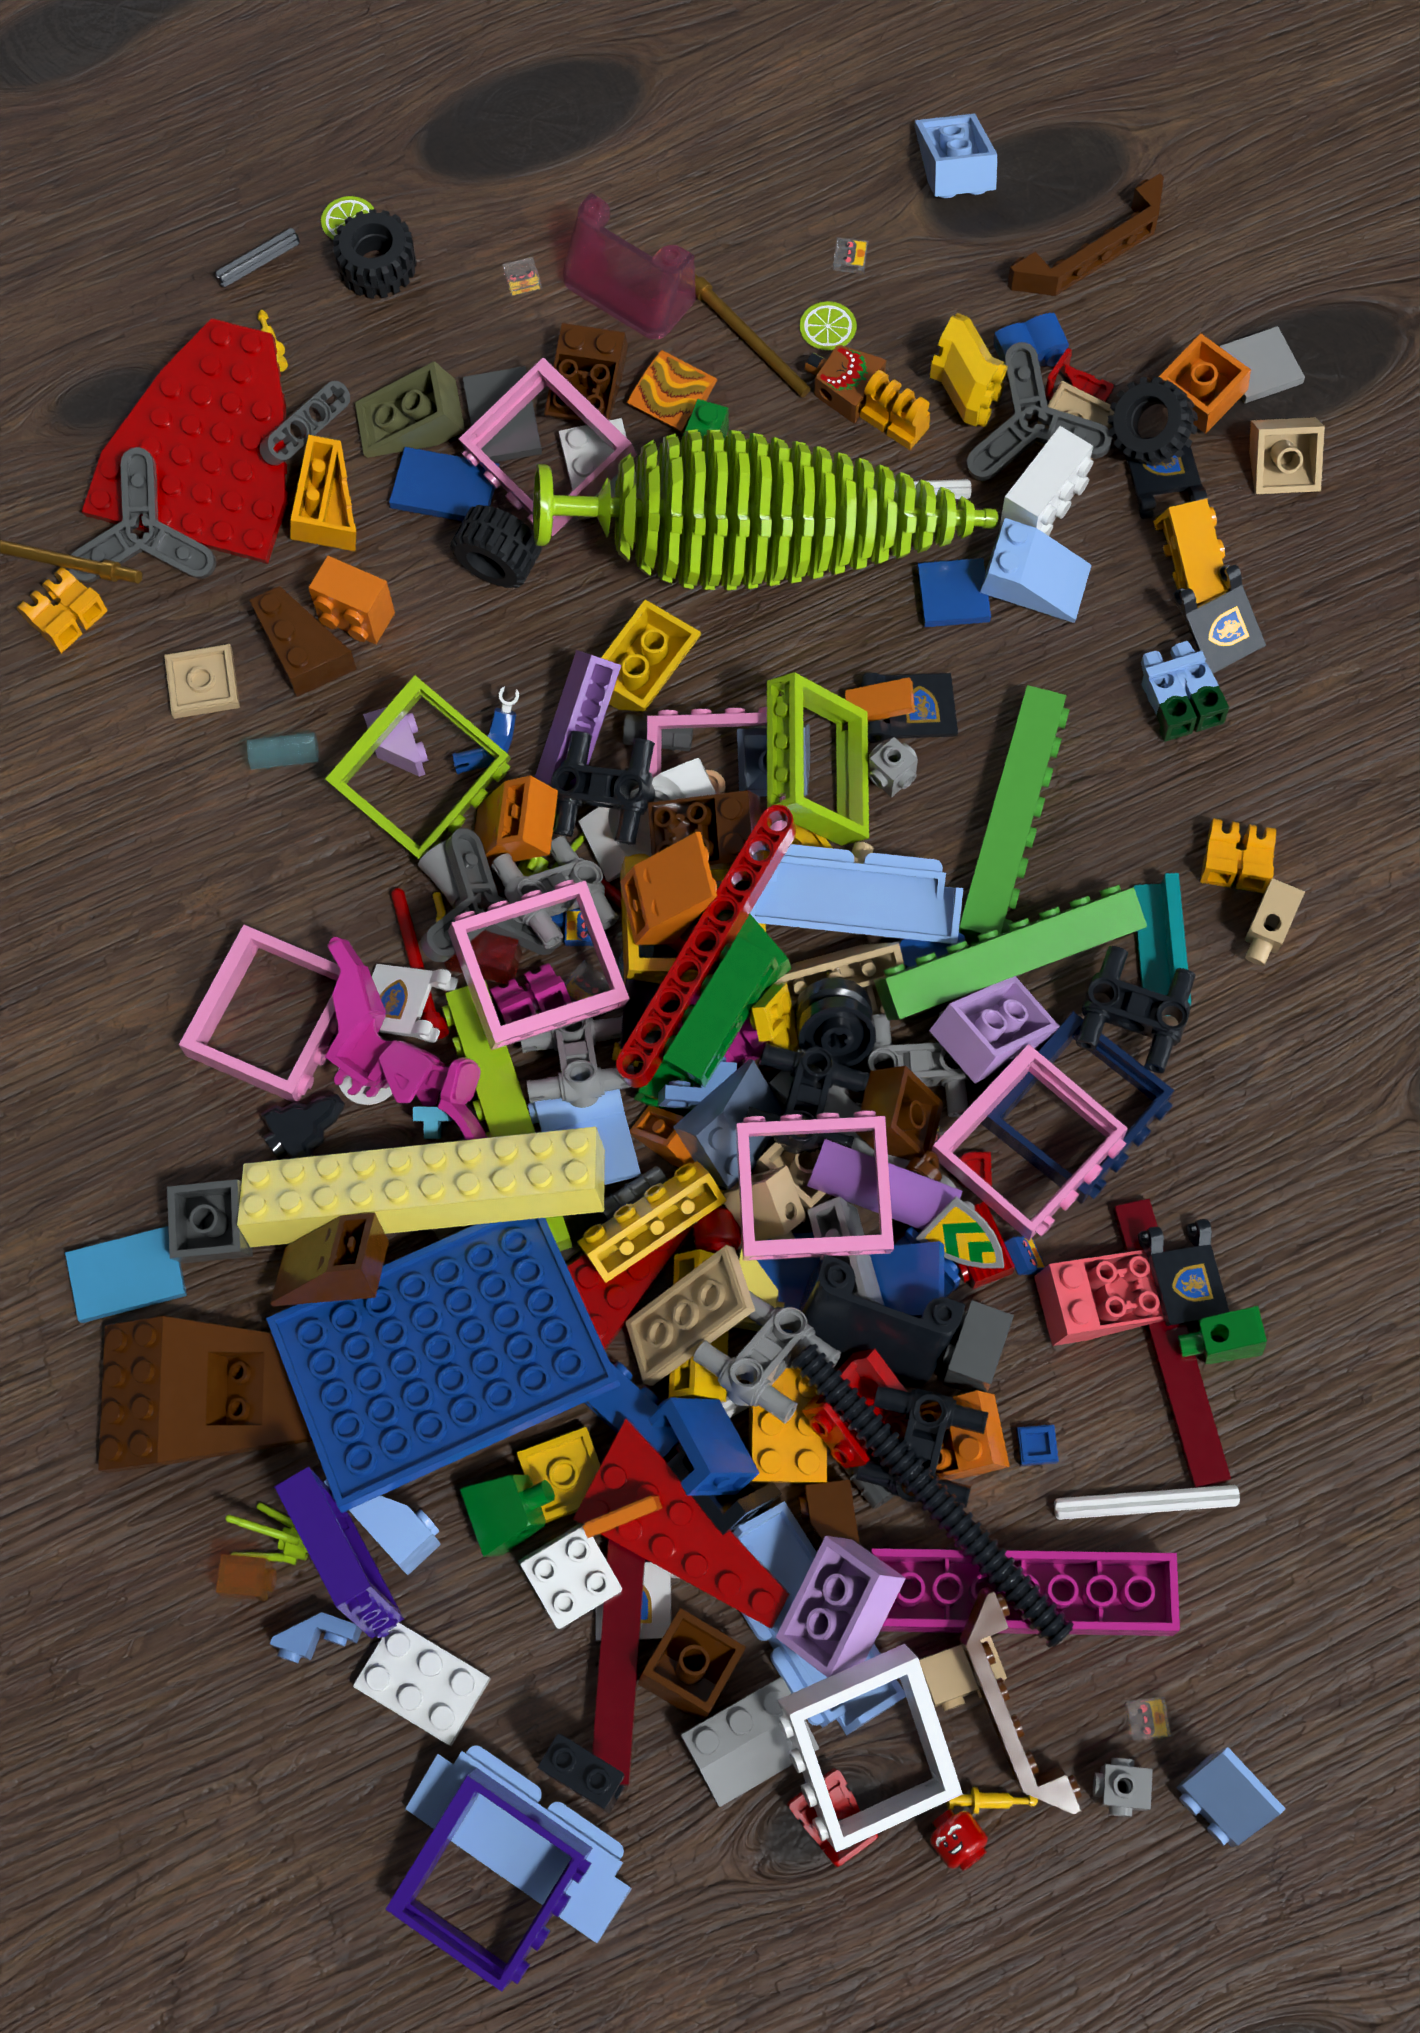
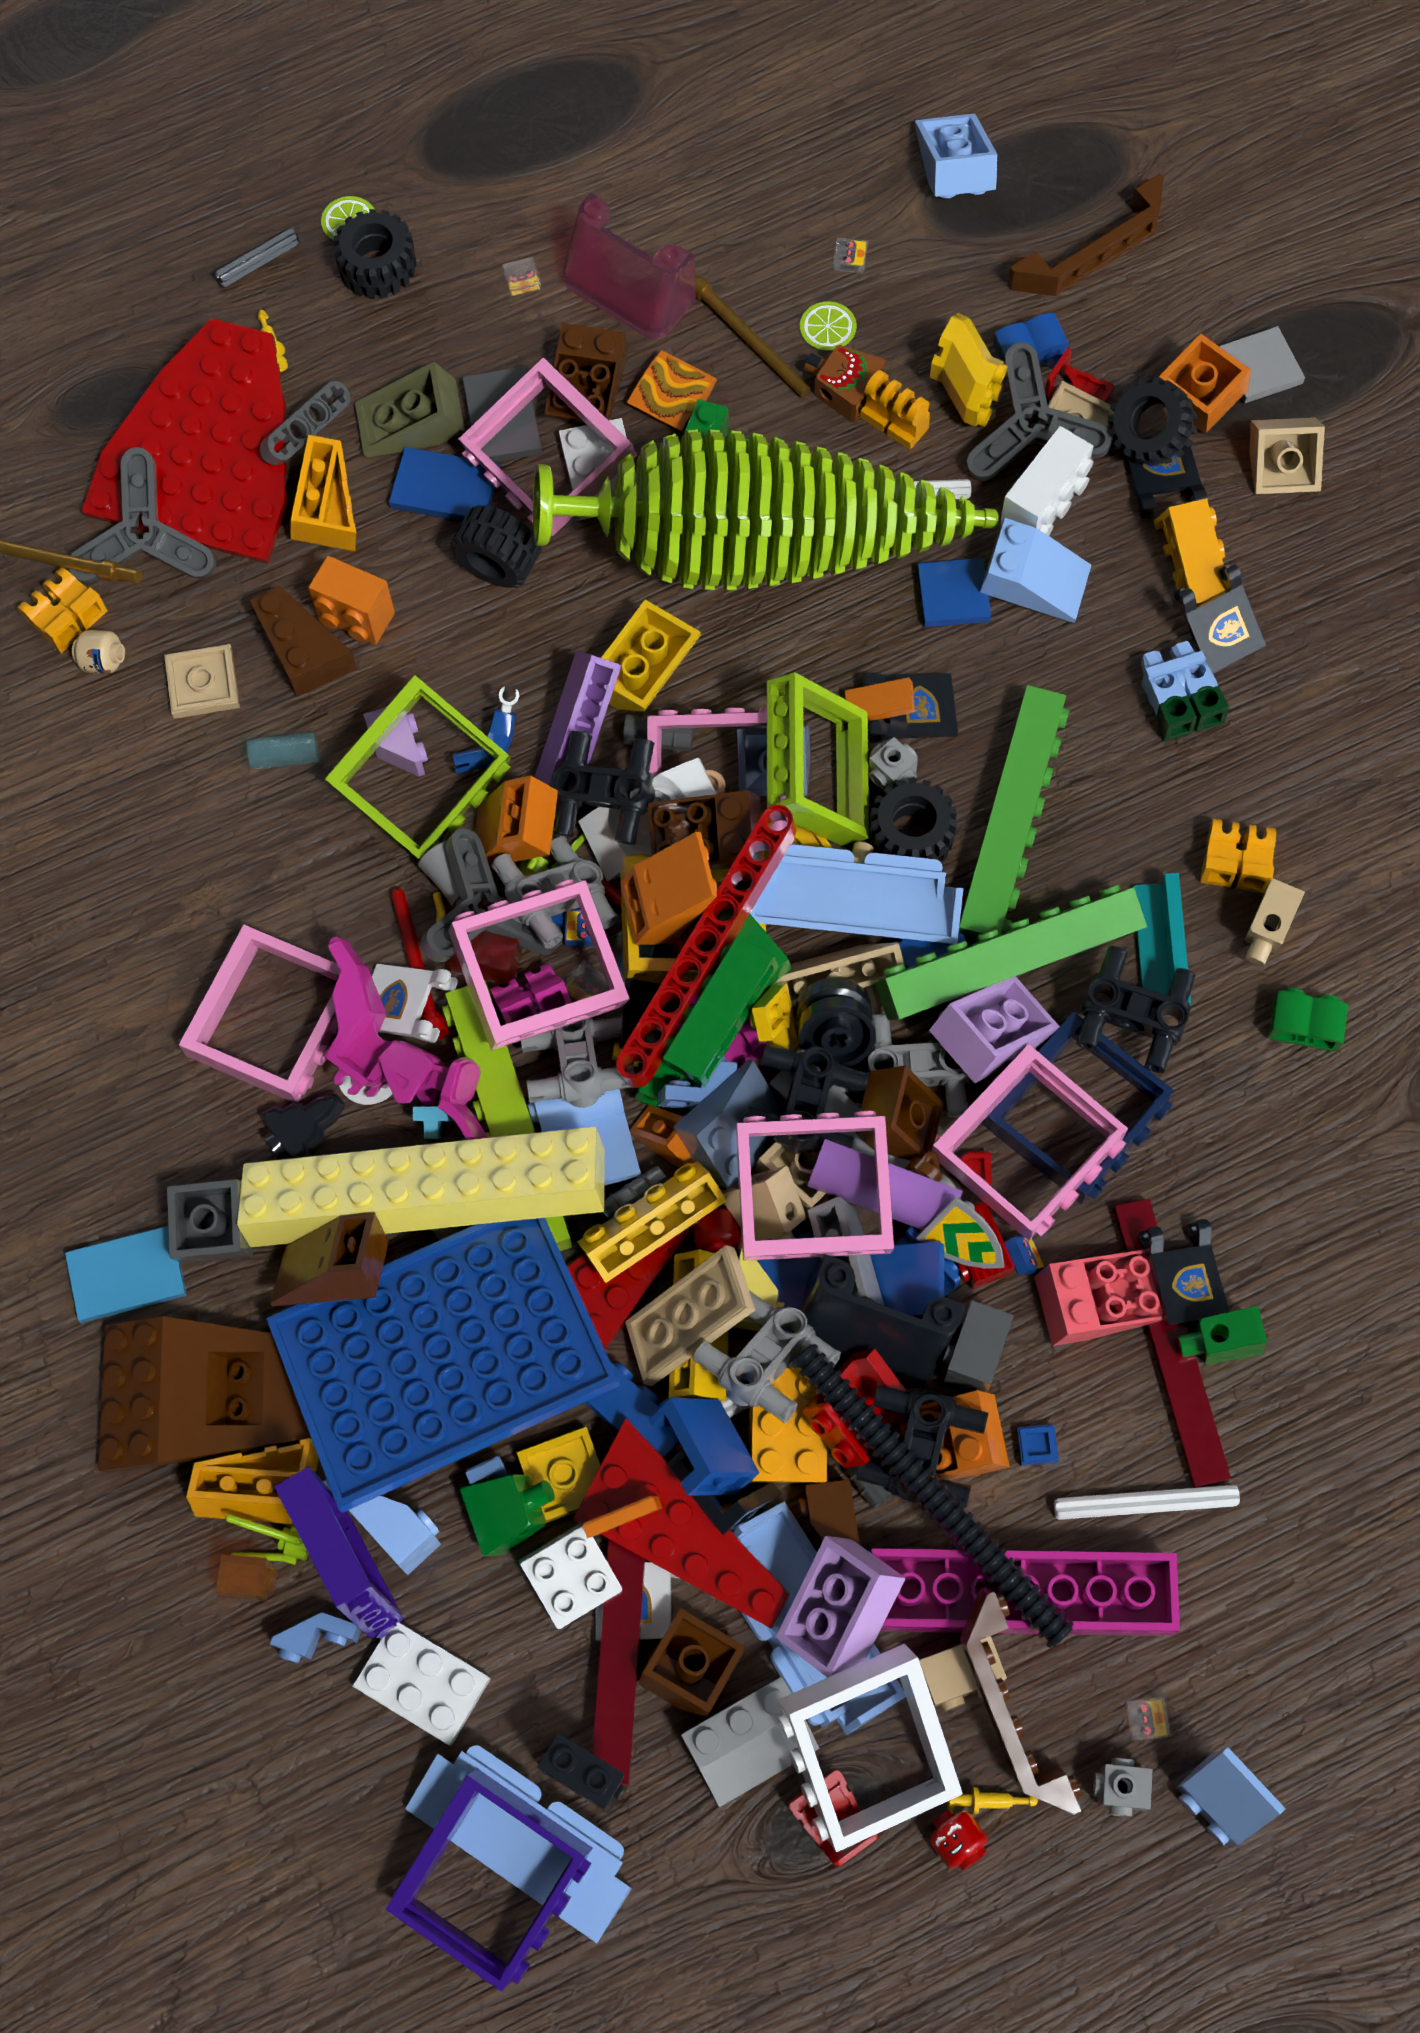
none -> tan head [72,630,125,674]
none -> light orange wedge [186,1438,319,1524]
none -> medium blue tile [465,1456,508,1485]
none -> black tyre [869,778,957,861]
none -> green brick [1268,988,1348,1051]

